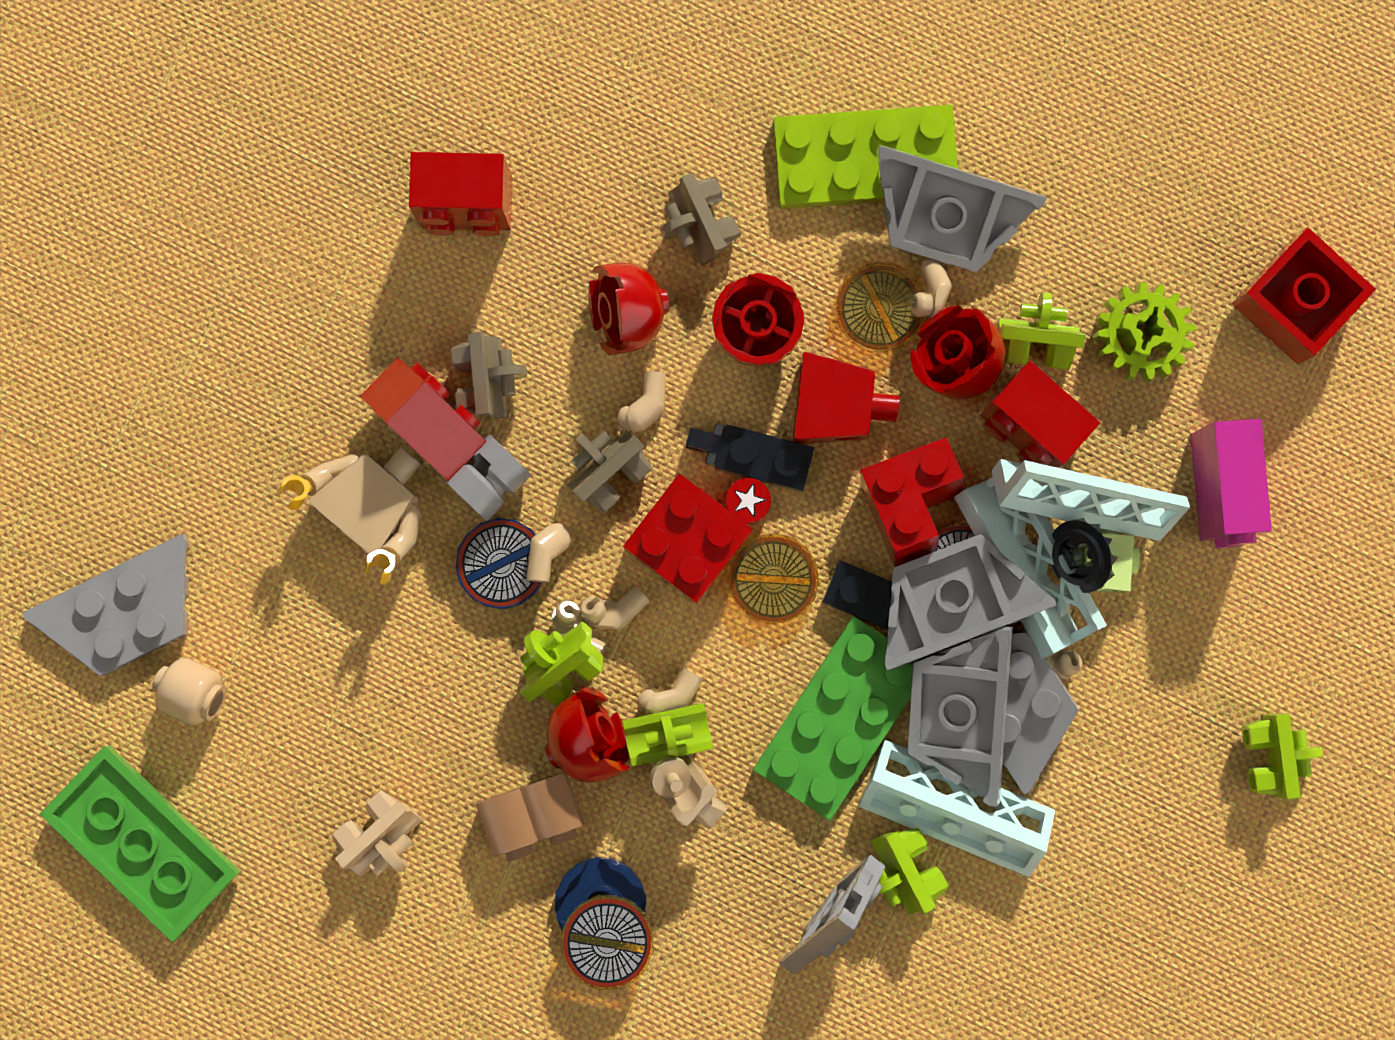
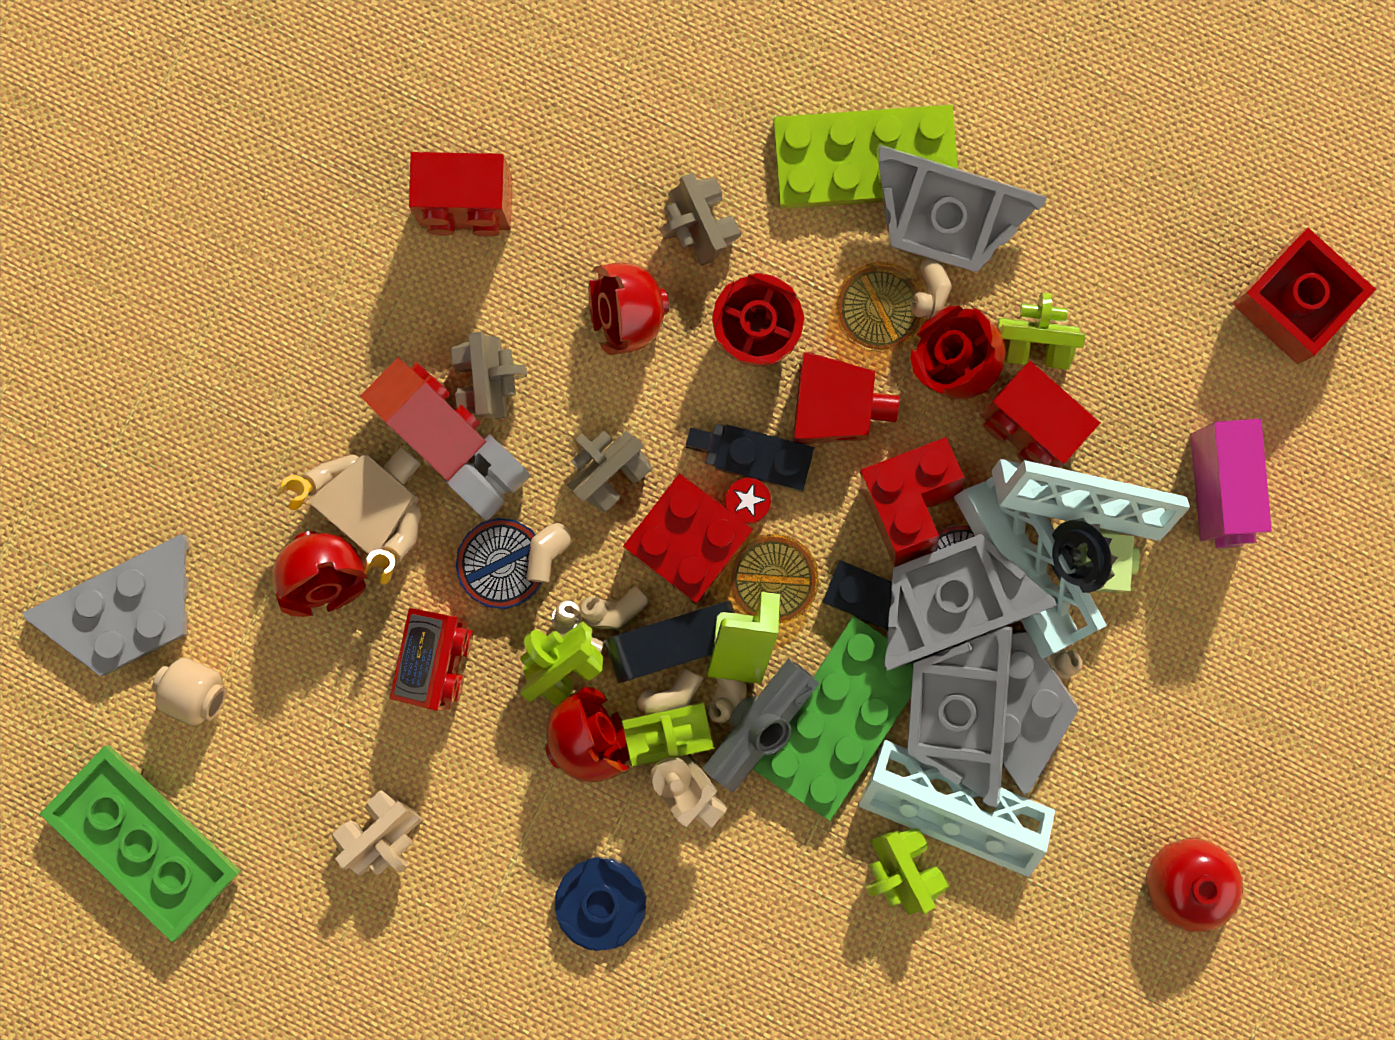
medium nougat brick [476,772,585,862] -> none
tile [561,895,654,990] -> none
tan arm [617,371,665,432] -> none
light grey wing [779,855,885,974] -> none
lime gear [1093,282,1196,383] -> none
lime hips [1241,713,1323,799] -> none
none -> red cylinder [271,531,368,617]
none -> slope [389,608,474,711]
none -> black beam [604,600,735,684]
none -> dark grey piece [703,658,820,793]
none -> lime panel [707,592,780,684]
none -> tan arm [708,663,747,724]
none -> red cylinder [1146,838,1243,932]

